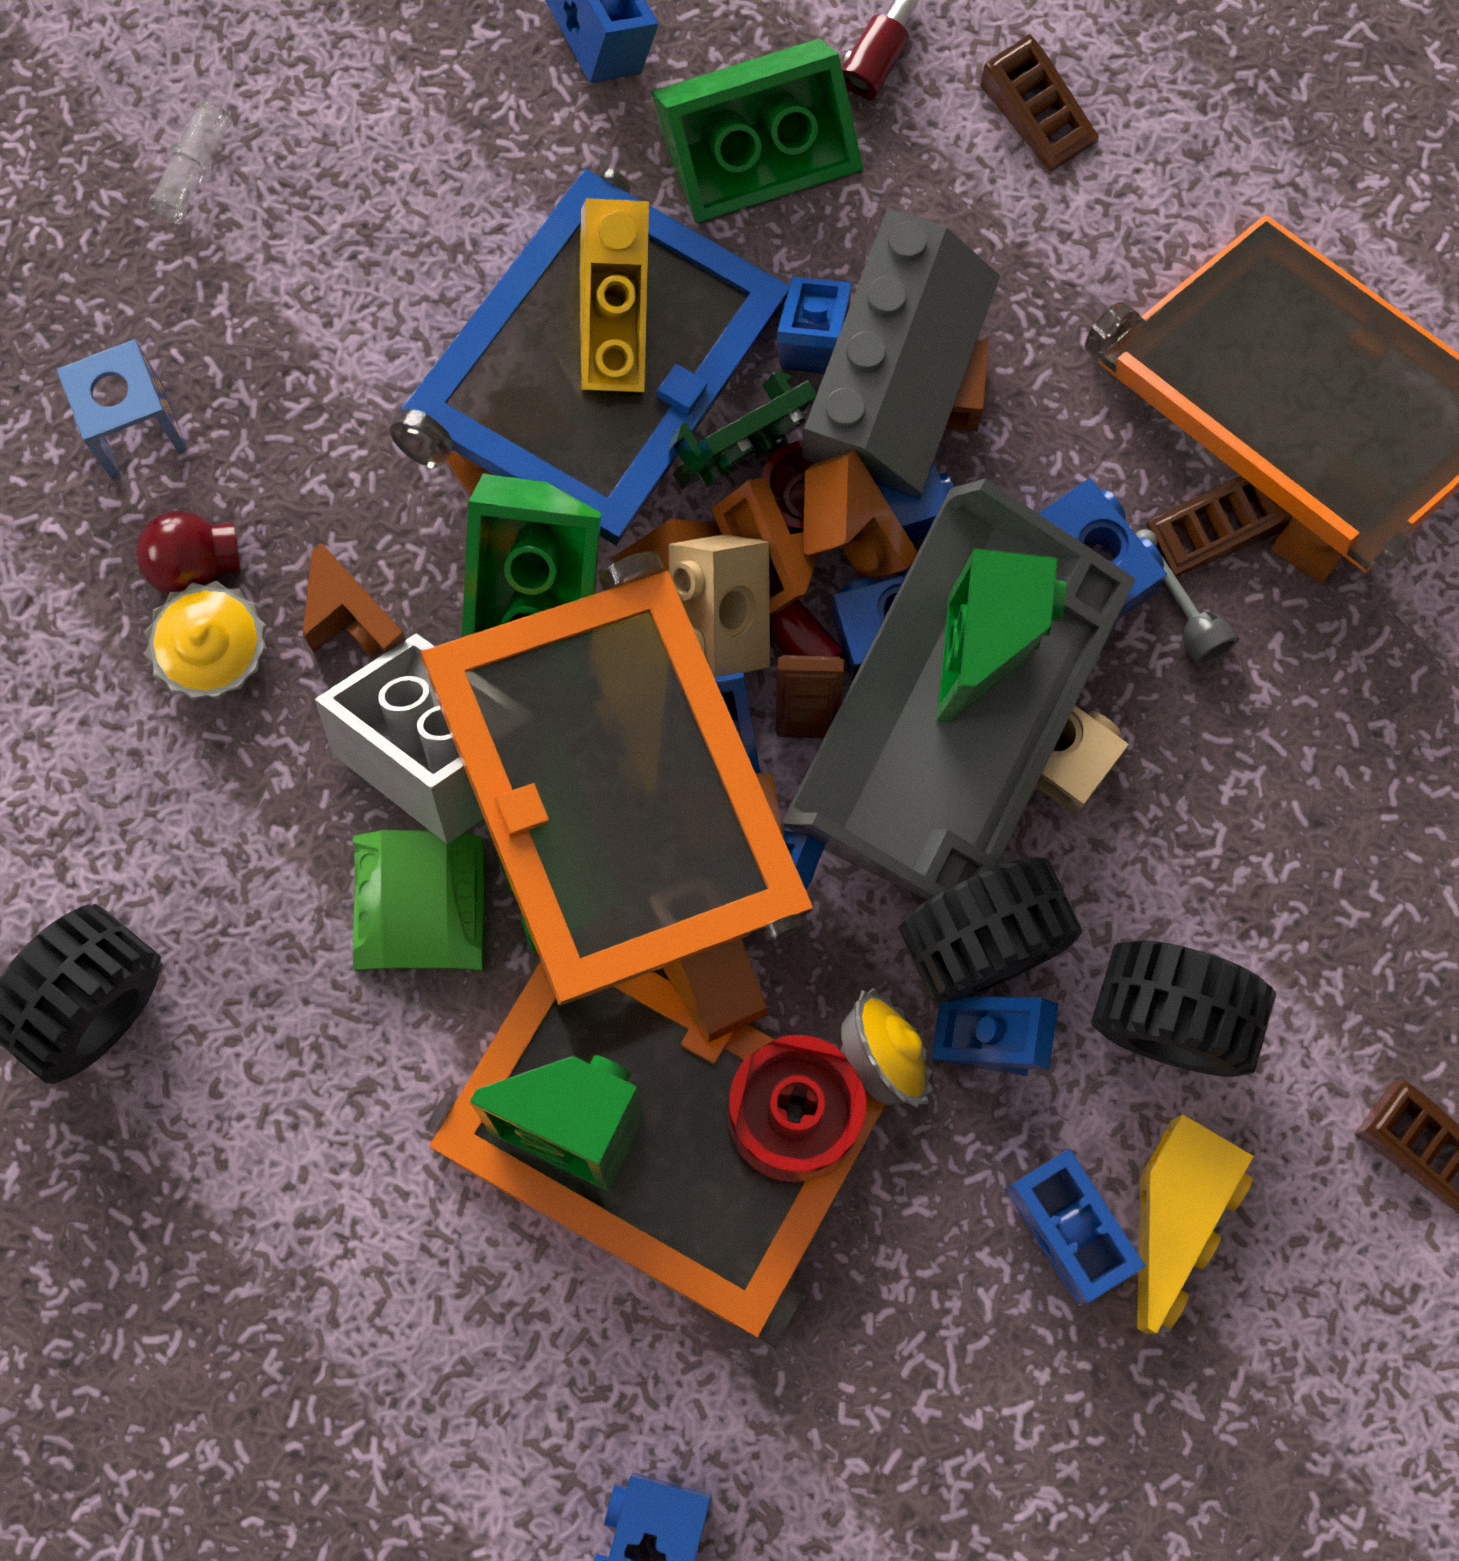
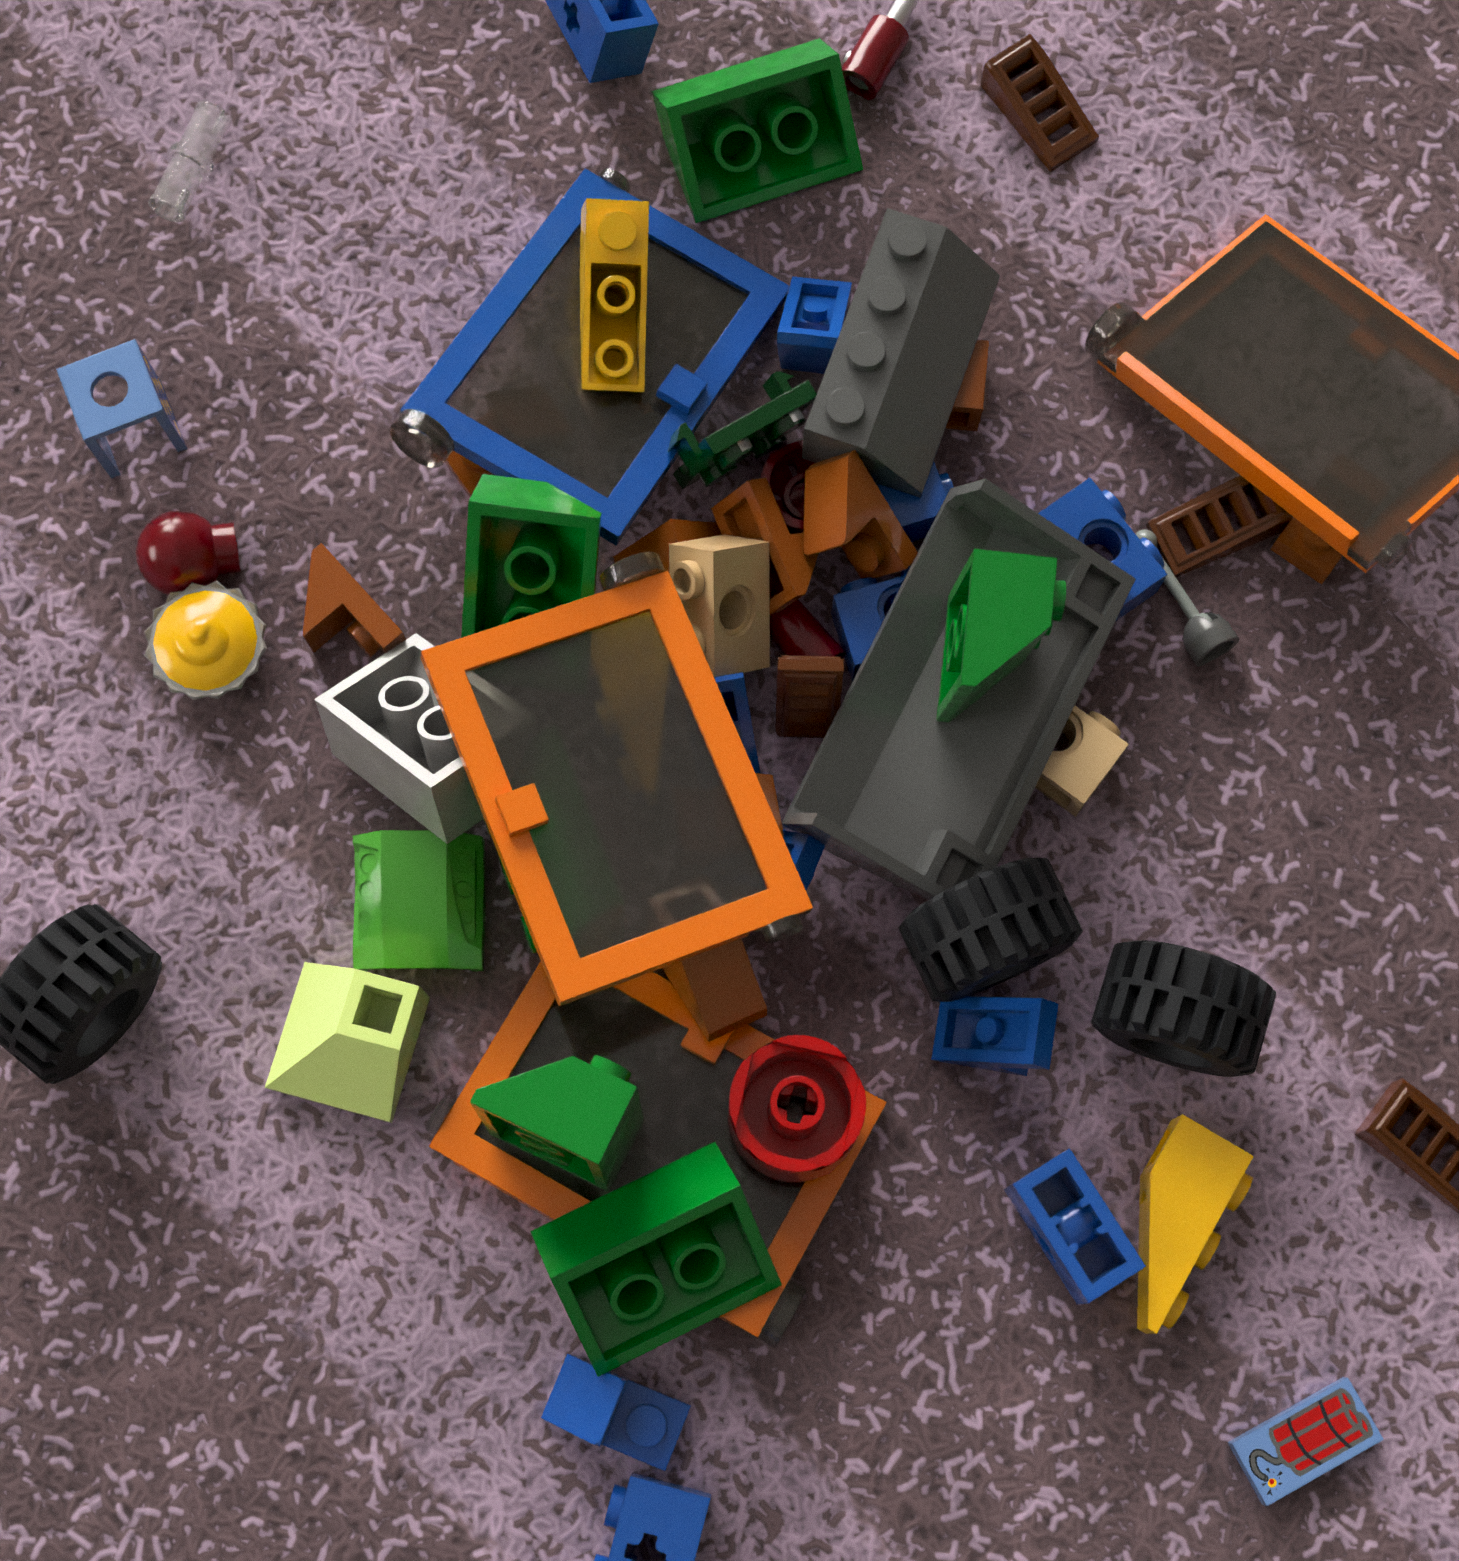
piece [840,988,933,1107] -> none
none -> yellowish green slope [265,962,430,1123]
none -> green slope [530,1142,782,1377]
none -> blue slope [541,1354,691,1471]
none -> tile [1227,1377,1384,1506]

